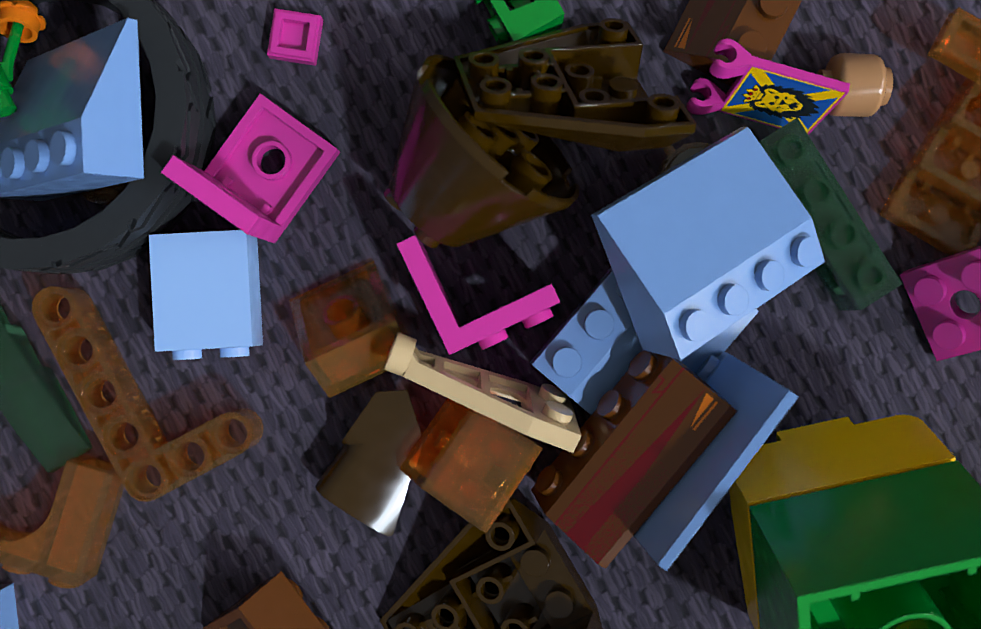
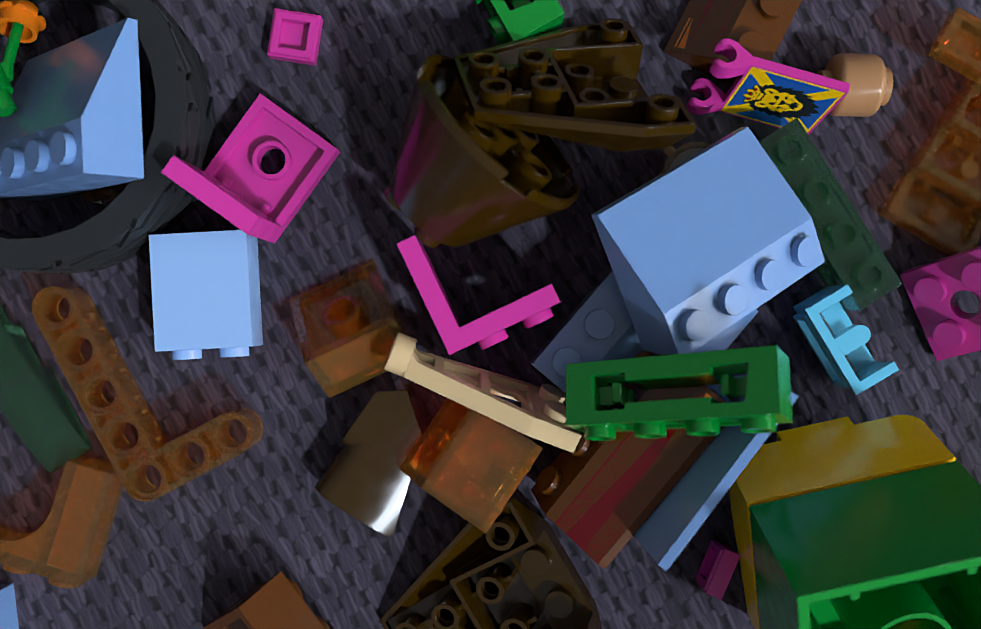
none -> green brick [566,345,793,441]
none -> dark pink tile [695,539,741,600]
none -> medium azure window [793,284,899,395]

